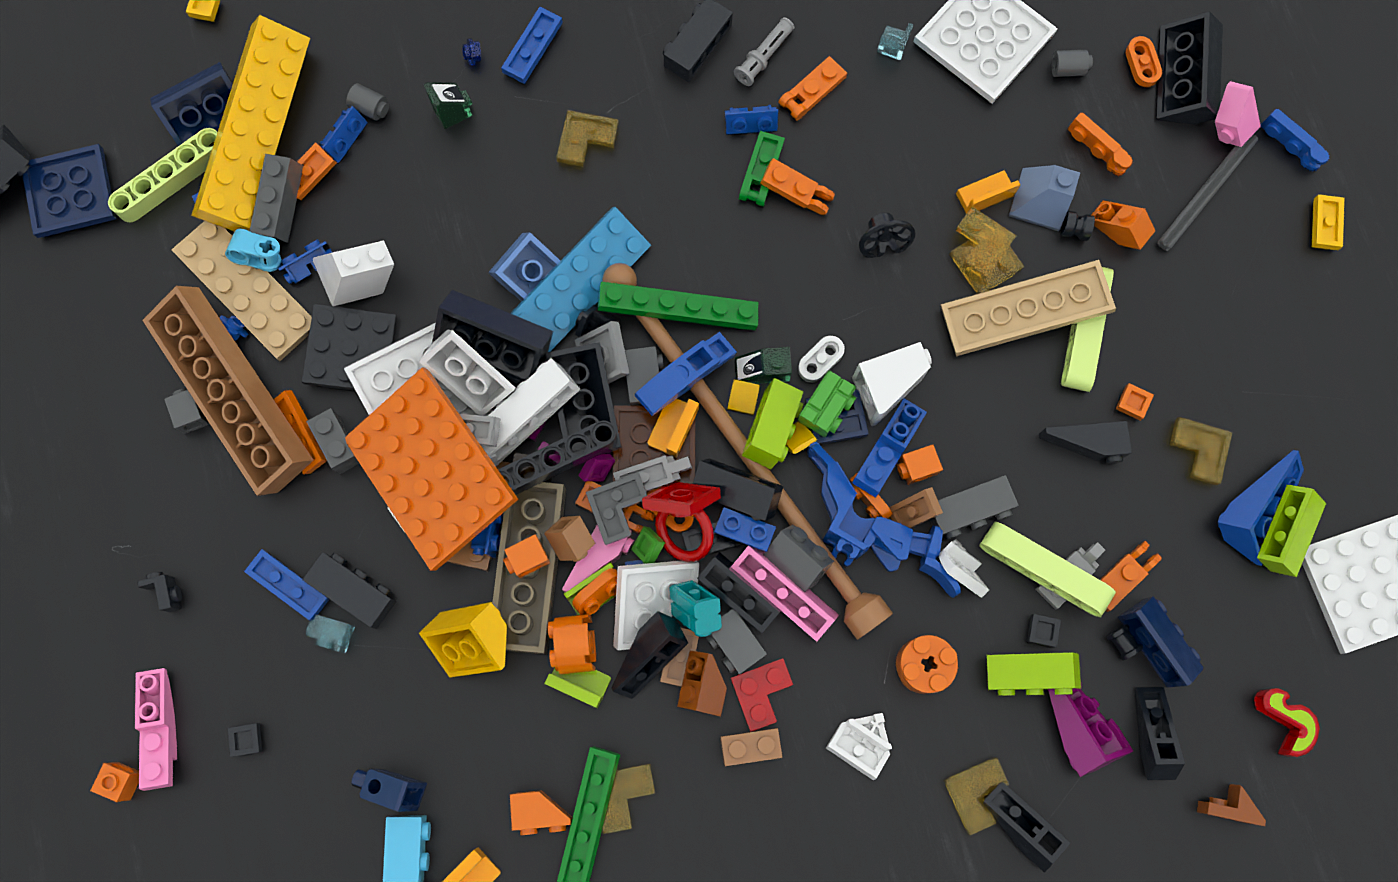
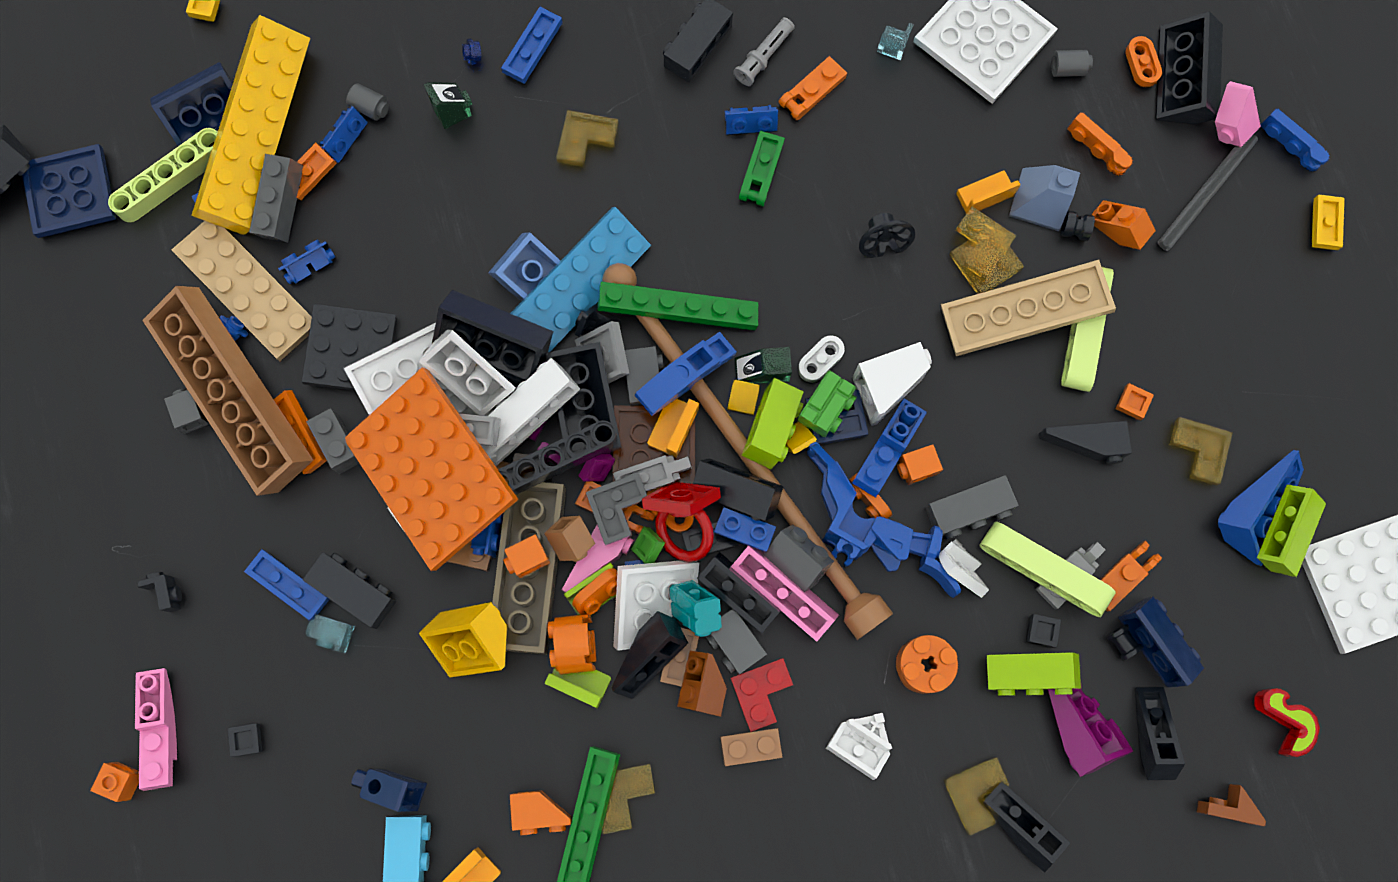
medium azure piece [225,229,281,272] -> none
white slope [313,241,394,307] -> none
orange hinge [760,158,835,215] -> none
medium nougat plate [889,487,943,528] -> none

